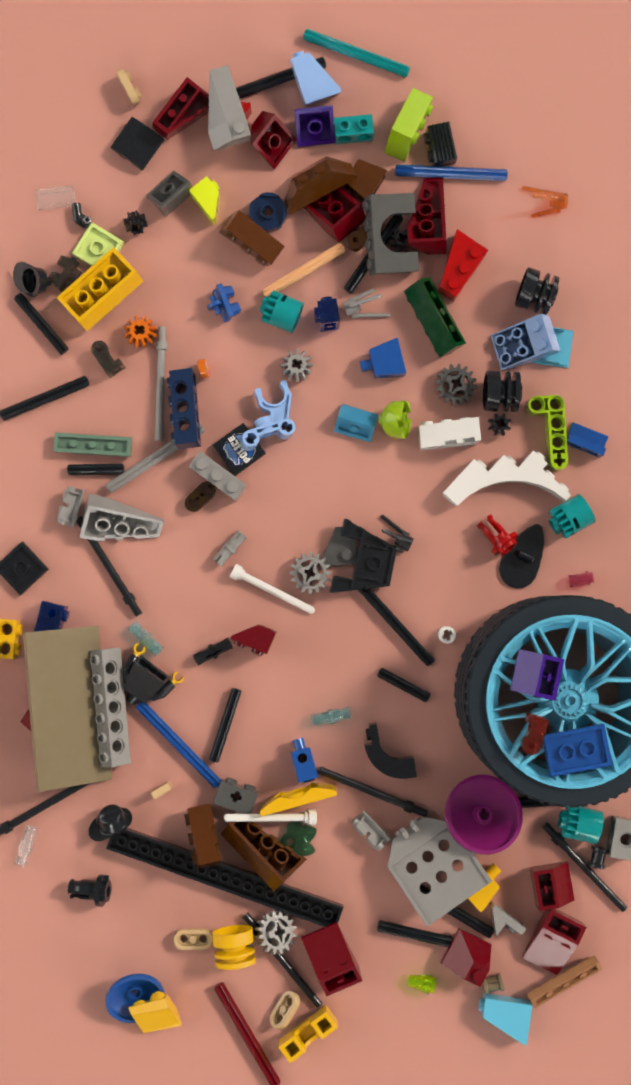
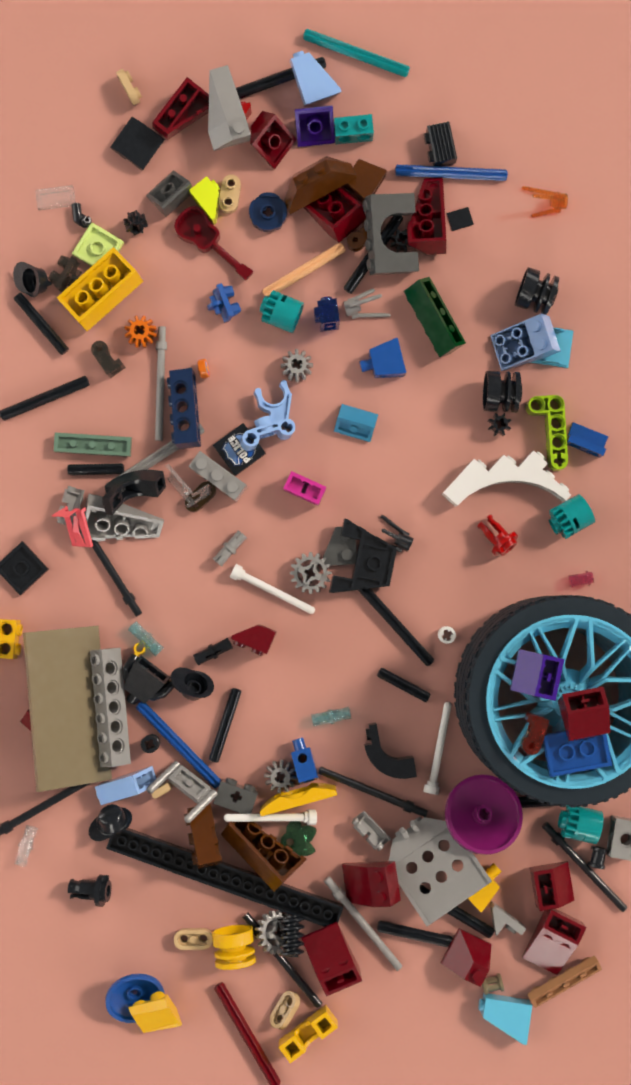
clear blue brick [34,601,69,632] -> none
reddish brown wedge [219,210,285,266] -> none
lime cylinder [379,401,411,439] -> none
lime wedge [384,88,434,162] -> none
clear neon green cone [408,974,437,995] -> none
white wedge [417,417,481,451] -> none
dark grey gear [435,364,477,406] -> none
red wedge [438,229,488,302] -> none
black shield [499,524,544,588] -> none
none -> coral piece [52,506,93,547]
none -> light blue slope [95,766,157,805]
none -> black arch [102,470,166,515]
none -> black bush [141,734,160,753]
none -> light grey plate [147,761,218,823]
none -> clear piece [166,464,210,508]
none -> black piece [170,667,214,701]
none -> dark red piece [174,206,253,281]
none -> tan plate [219,175,241,214]
none -> light grey gear [264,759,297,793]
none -> black piece [279,916,305,957]
none -> dark pink brick [283,471,326,506]
none -> light grey bar [324,876,403,971]
none -> dark red slope [342,861,401,907]
none -> white piece [423,702,451,795]
none -> black sticker [447,207,474,231]
none -> dark red slope [558,686,610,741]

